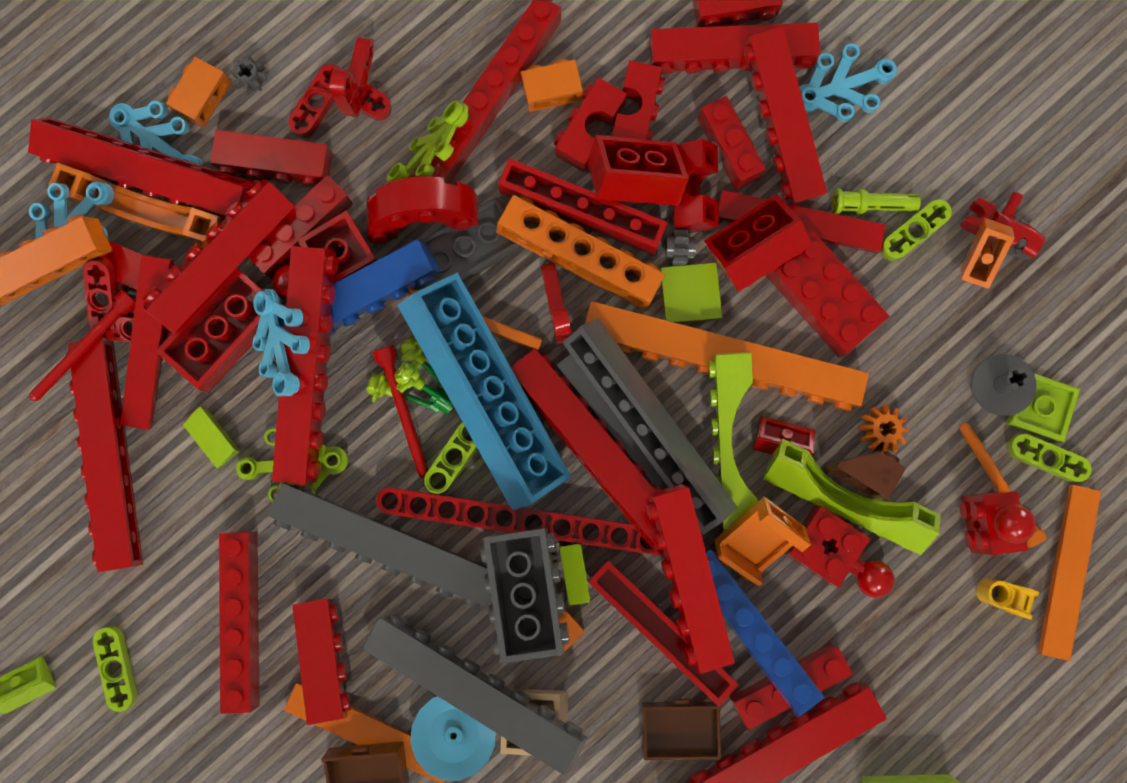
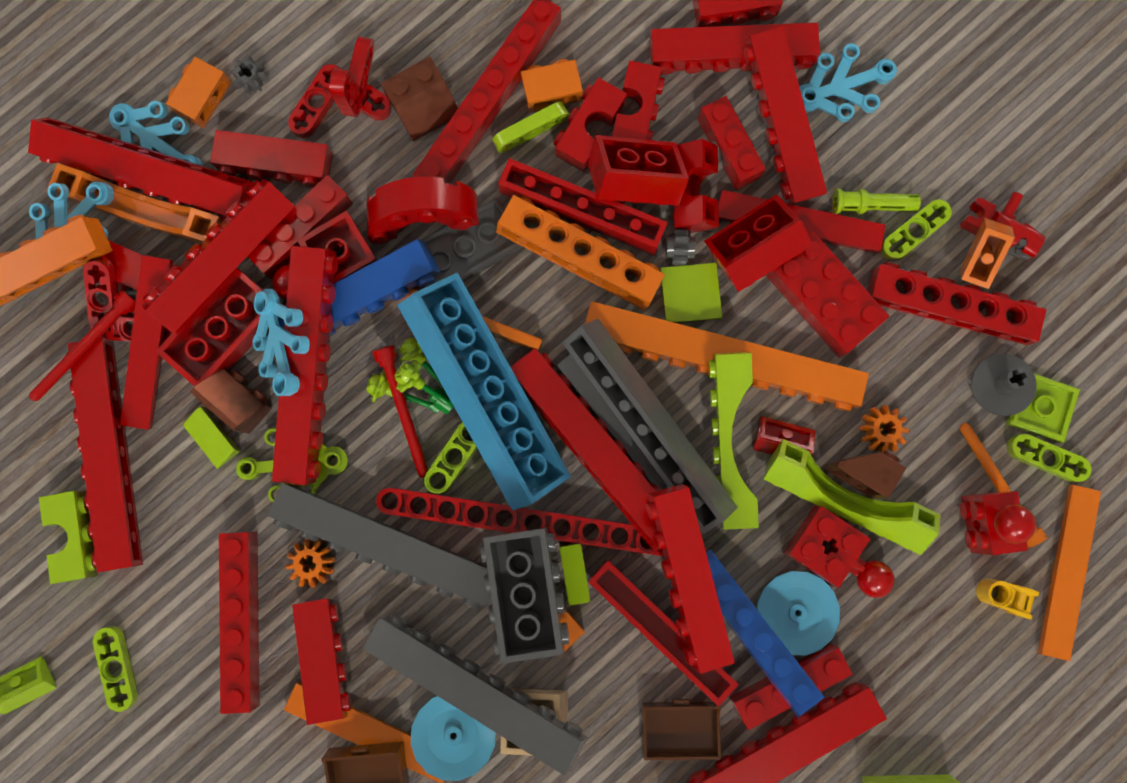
lime plant [387,100,469,183] -> none
red beam [541,263,571,345] -> none
orange panel [714,497,811,587] -> none
none -> lime arch [39,491,97,584]
none -> copper slope [190,369,272,434]
none -> orange gear [285,539,336,588]
none -> copper slope [381,56,458,141]
none -> lime beam [492,102,570,153]
none -> medium azure piece [757,571,840,656]
none -> red brick [867,262,1047,346]

